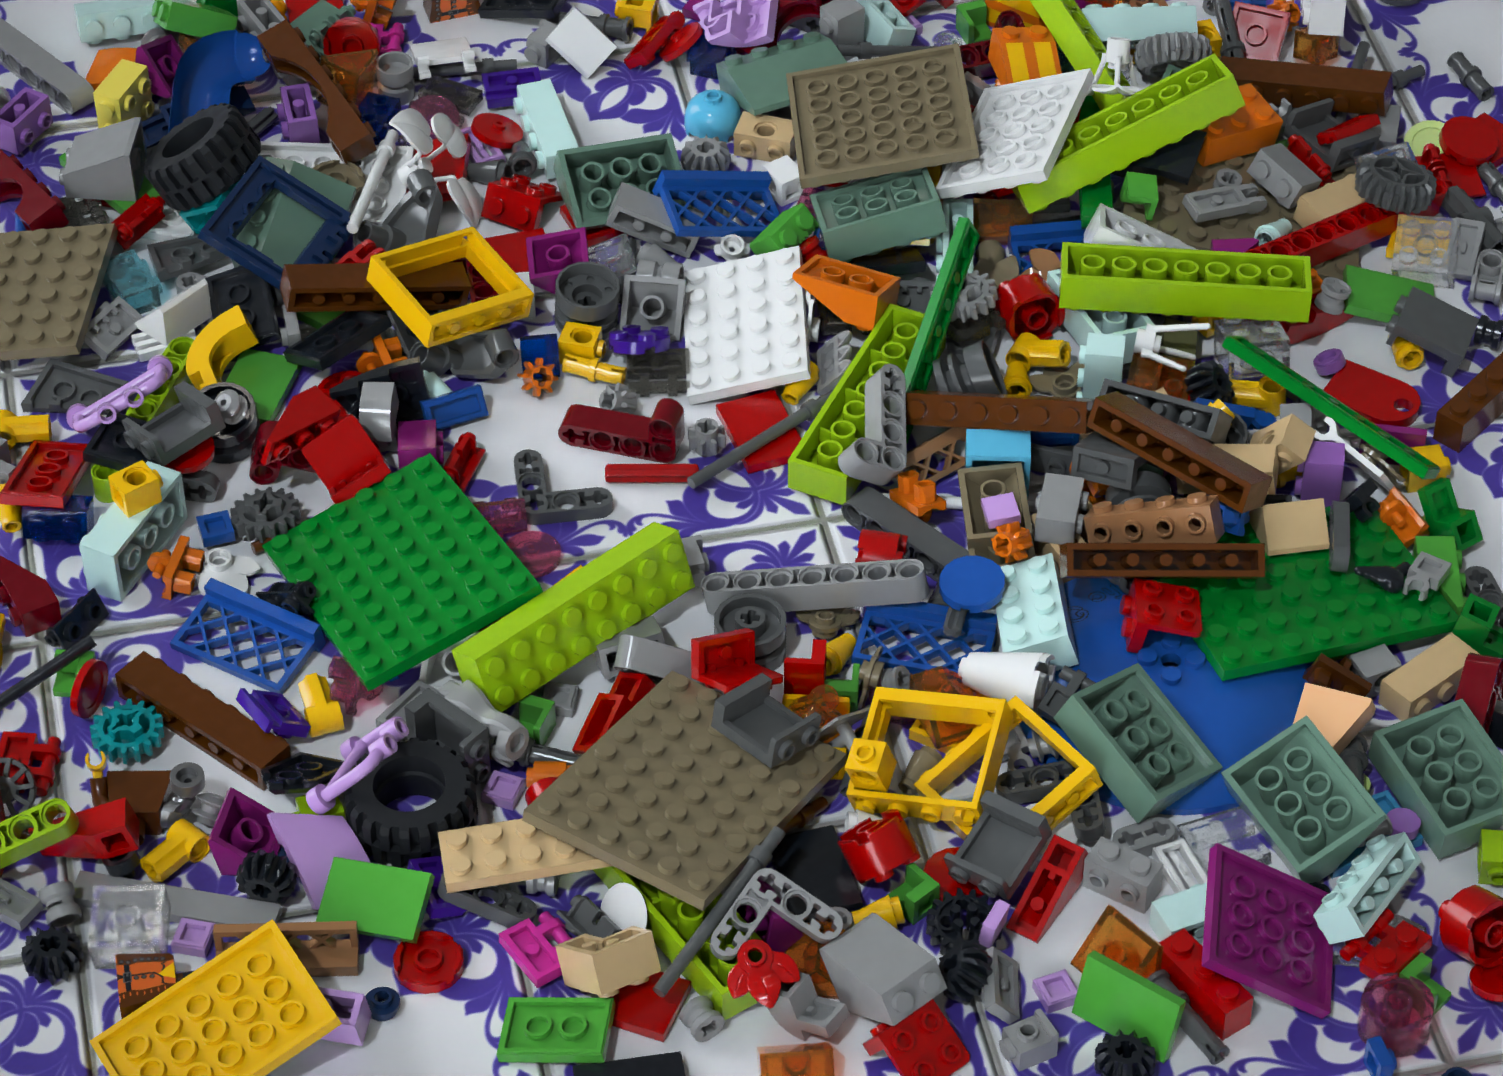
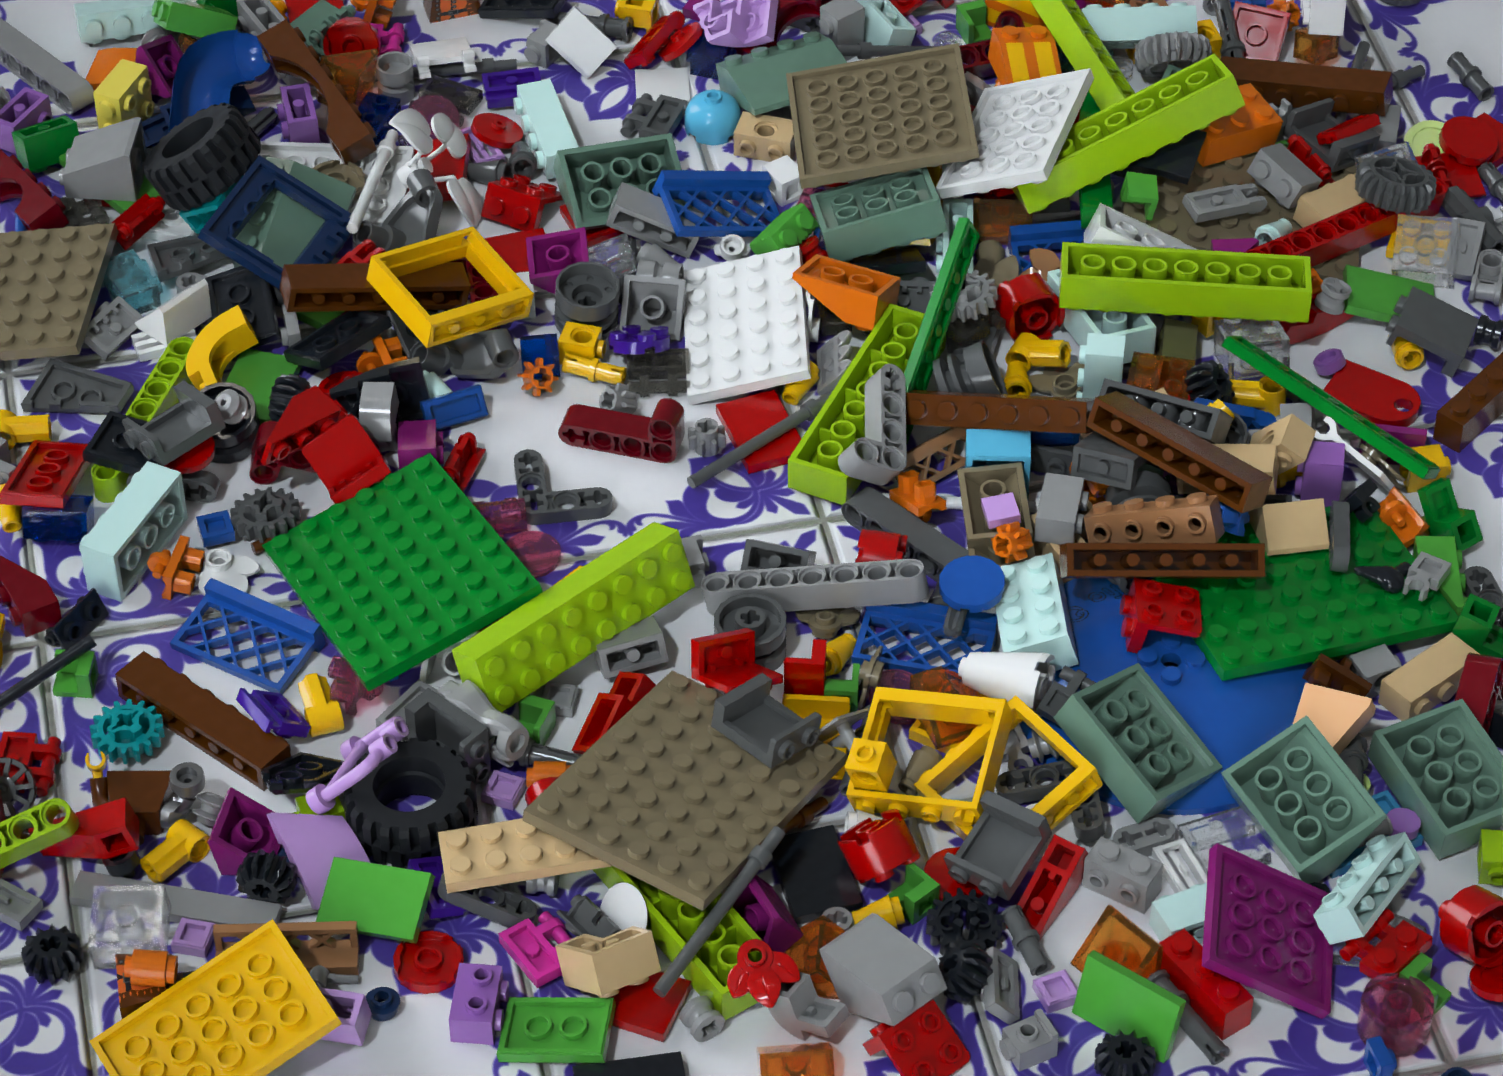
light grey wheel [38,881,82,927] -> none
lavender bar [66,355,173,433] -> none
red piece [70,658,108,719] -> none
yellow brick [108,460,163,518] -> none
black hinge [255,581,317,615] -> none
red axle [605,464,699,483] -> none
light grey beam [613,634,705,686] -> none
light grey gear [681,134,731,171] -> none
light grey beam [710,868,843,961] -> none
clear orange hips [789,684,842,728] -> none
light grey bush [881,665,912,690] -> none
lavender tile [978,899,1011,948] -> none
white plant [1086,37,1146,96] -> none
white plant [1133,323,1211,372] -> none
light grey bush [1213,168,1243,188] -> none
none -> green brick [11,115,79,173]
none -> orange brick [124,949,178,988]
none -> black gear [268,374,311,421]
none -> light grey hand [309,965,359,988]
none -> medium lavender brick [448,963,509,1045]
none -> dark grey plate [620,93,687,138]
none -> white sticker [635,67,690,102]
none -> dark grey brick [740,539,817,570]
none -> dark grey pin [1001,905,1052,976]

